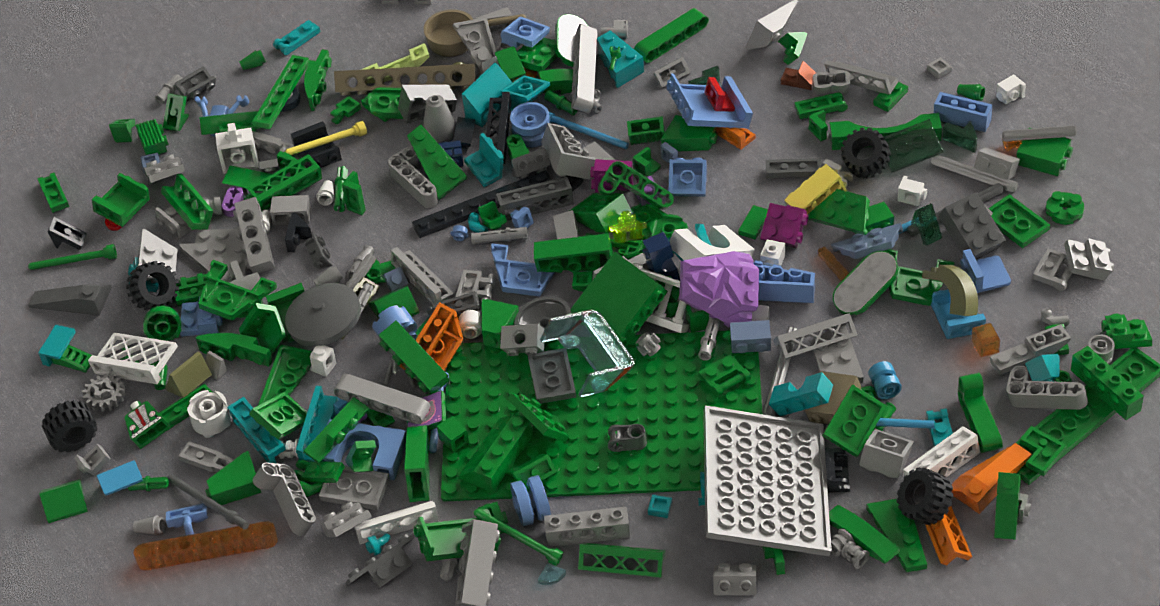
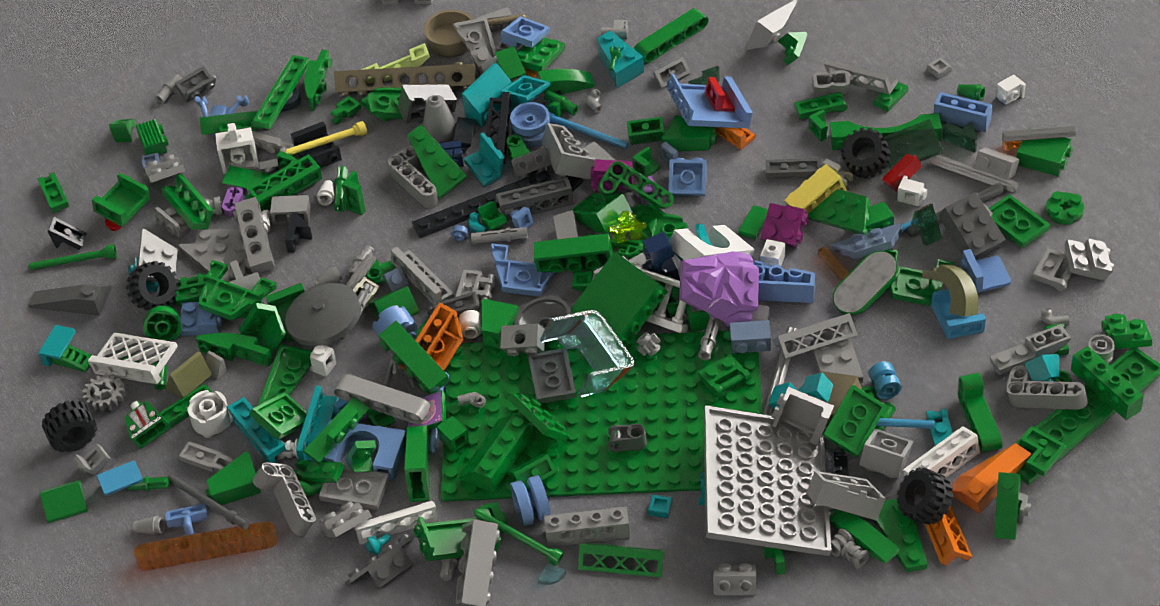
green slope [163,93,189,131] -> none
green cone [239,50,266,71] -> none
teal plate [273,20,321,55] -> none
dark grey hinge [305,231,332,269] -> none
tile [555,14,588,67] -> none
beam [571,23,597,114] -> none
copper slope [781,61,816,90] -> none
clear orange panel [971,323,1000,357] -> none
none -> light grey arm [457,392,486,408]
none -> green tile [546,101,561,117]
none -> light grey panel [771,387,834,445]
none -> light grey wedge [806,471,886,520]
none -> red panel [882,153,922,192]

